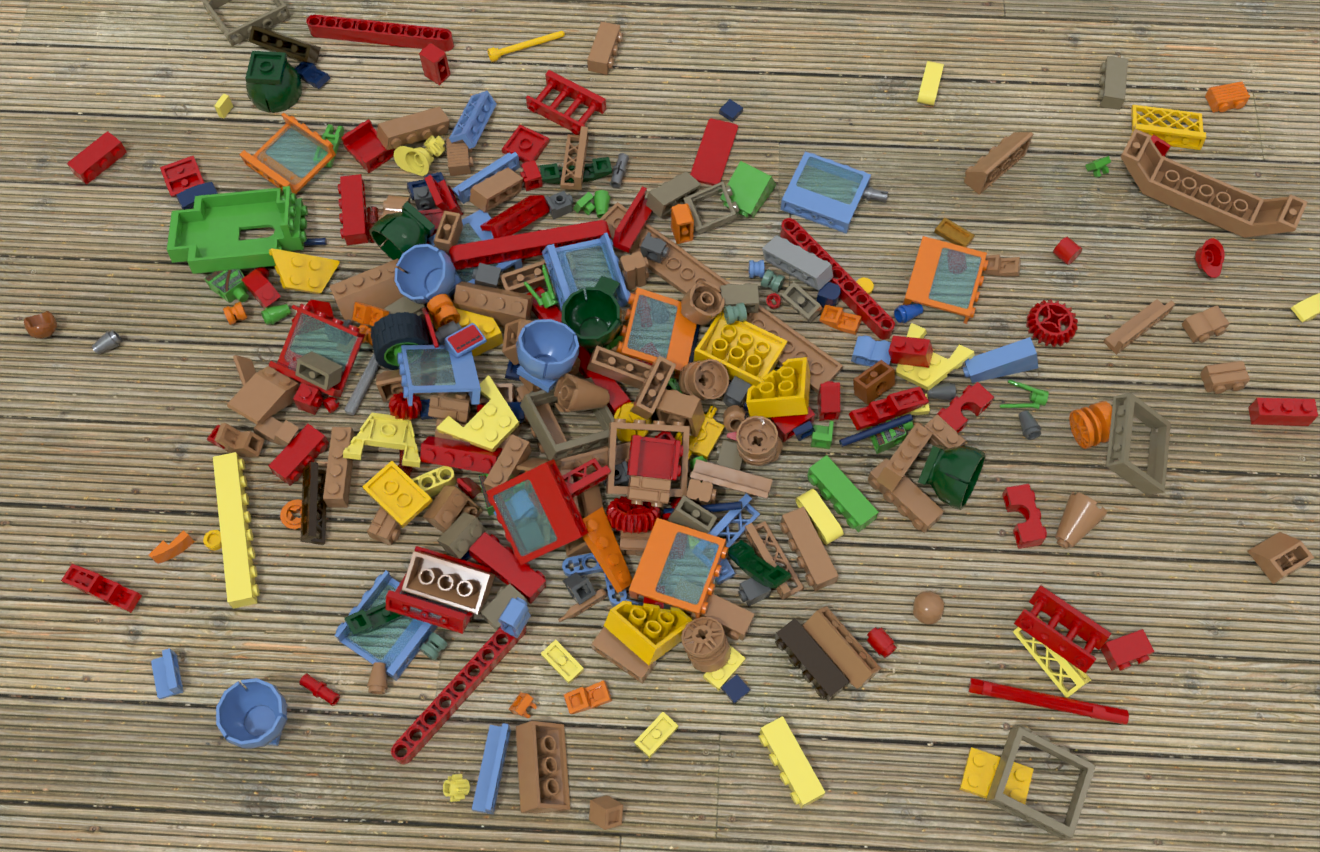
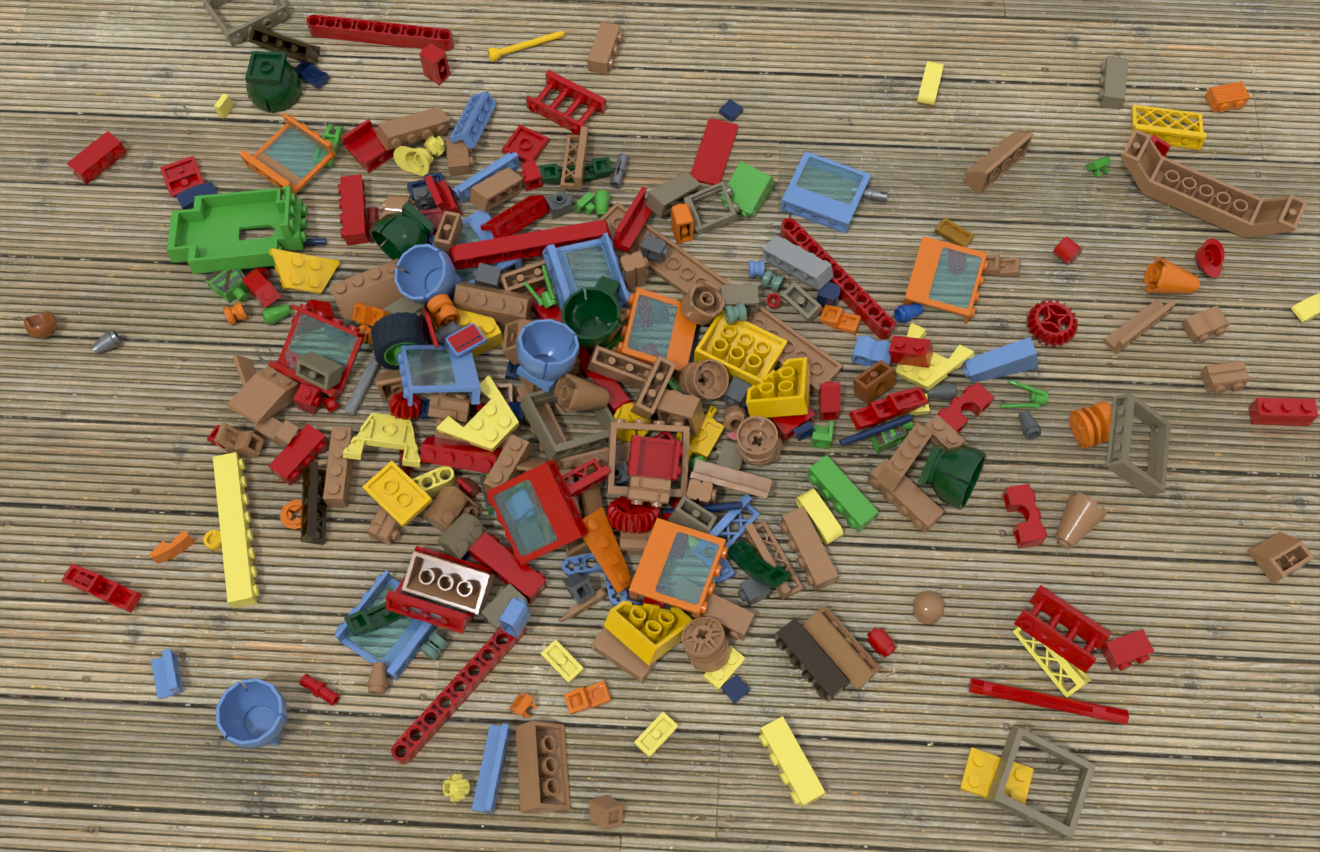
yellow tile [856,277,874,295] -> none
none -> orange cone [1144,257,1200,294]

